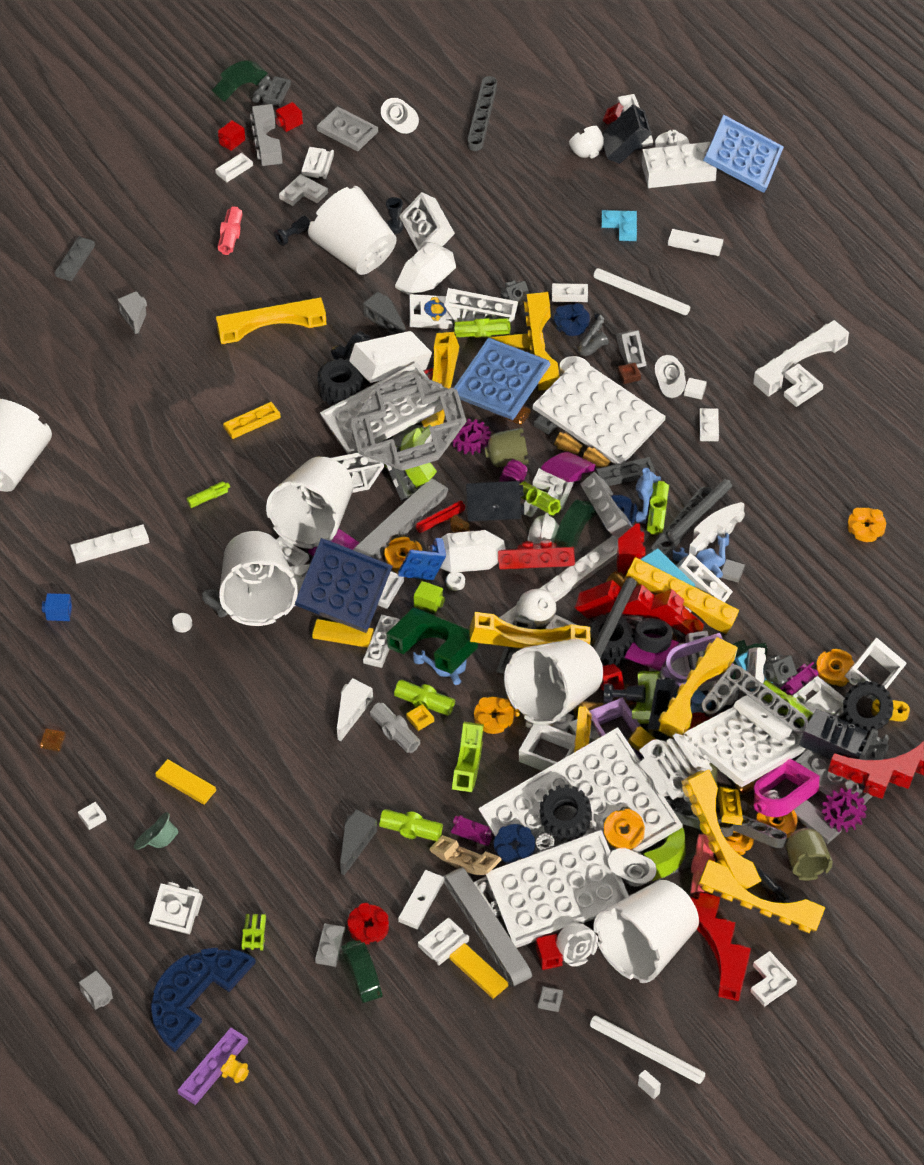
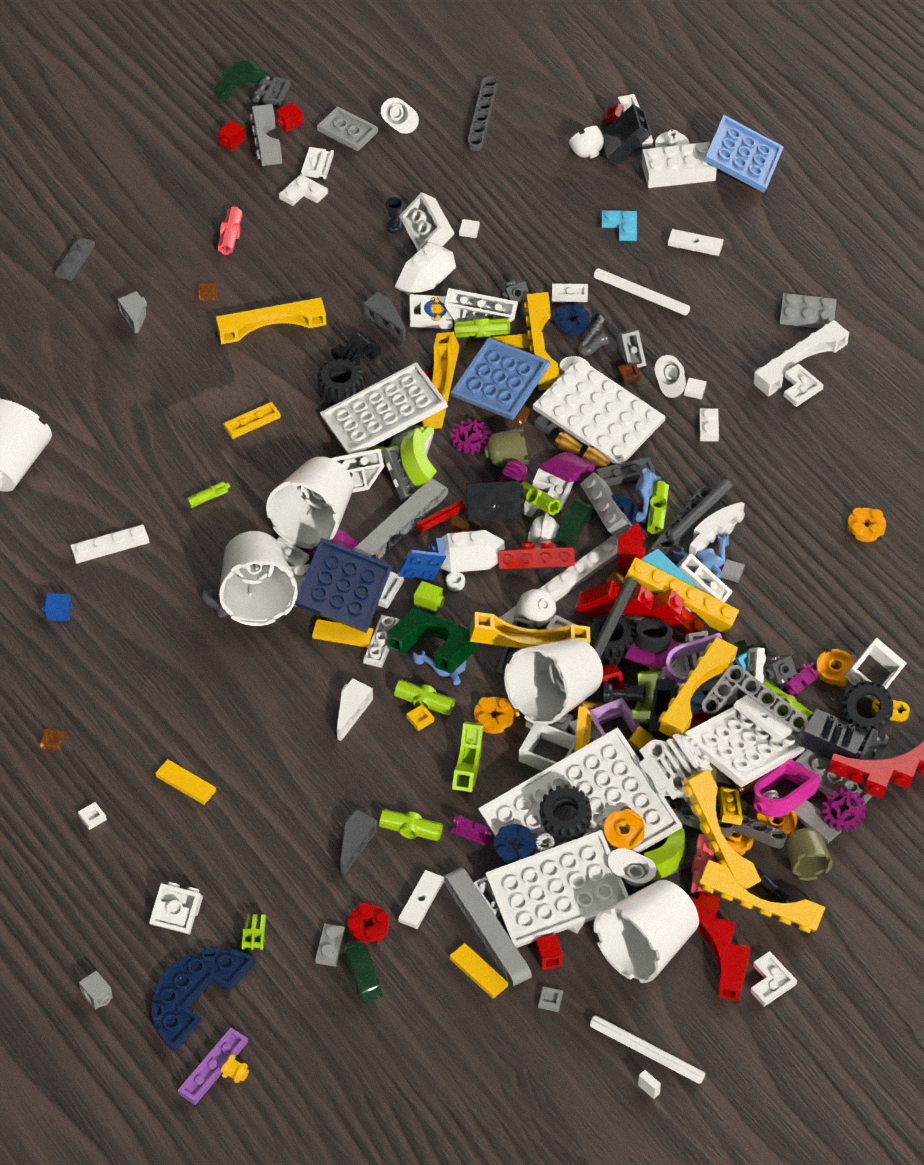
sand green piece [134,812,178,850] -> none
white tile [172,613,192,632] -> none
white tile [215,153,253,182] -> none
black piece [274,215,310,246] -> none
white cone [308,186,397,275] -> none
white brick [349,331,432,383] -> none
light grey plate [350,374,466,471] -> none
light grey piece [370,703,420,753] -> none
light orange plate [385,537,423,573] -> none
white plate [418,918,469,965] -> none
tan slope [430,835,501,875] -> none
white cylinder [556,923,598,966] -> none
white container [793,676,845,718] -> none
none -> clear orange tile [199,283,217,301]
none -> white tile [459,219,480,238]
none -> light grey plate [780,293,837,328]

